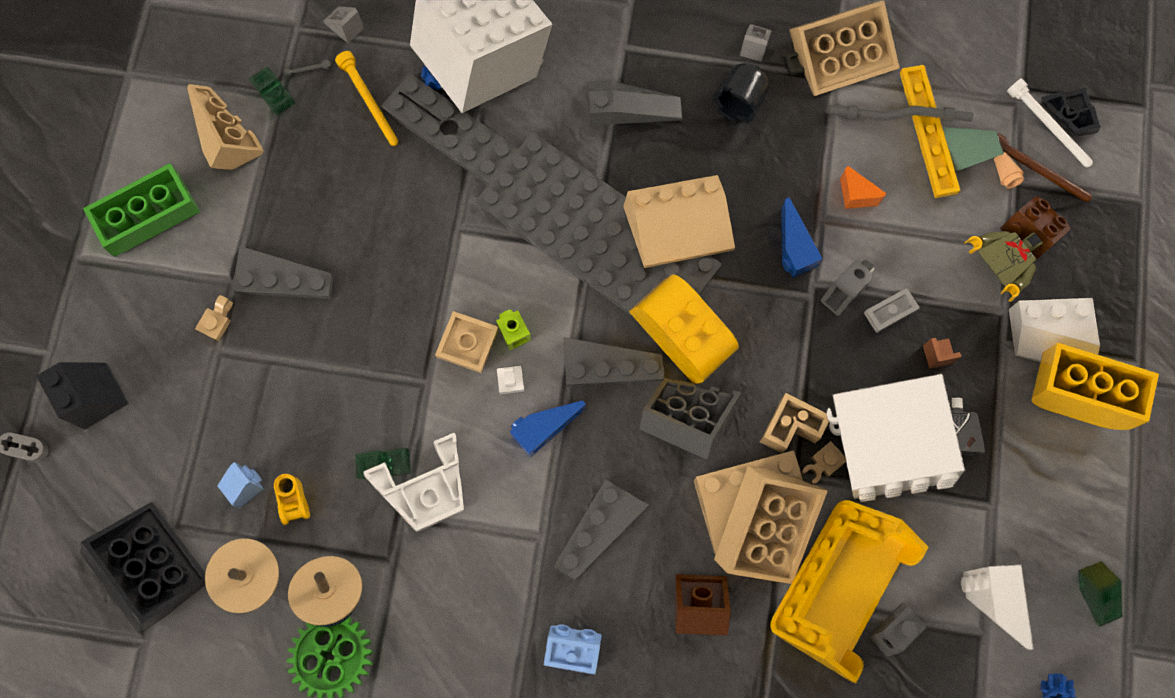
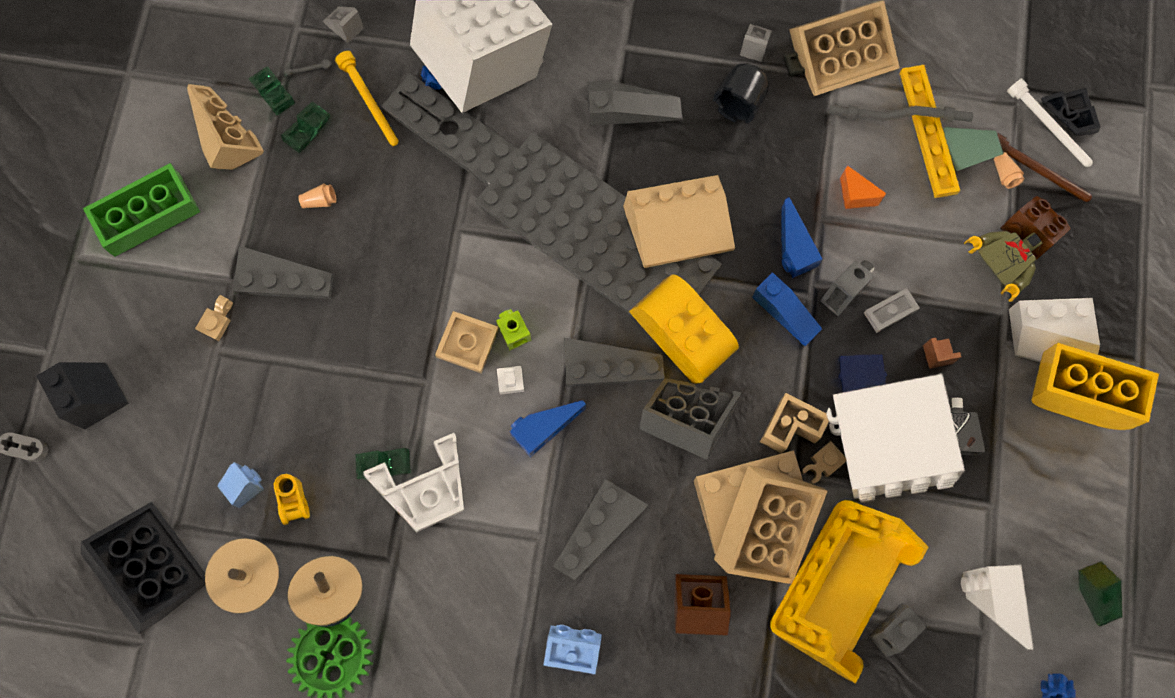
none -> clear green slope [281,101,330,153]
none -> light nougat cone [299,184,336,209]
none -> blue slope [752,272,822,346]
none -> clear blue piece [838,355,887,393]

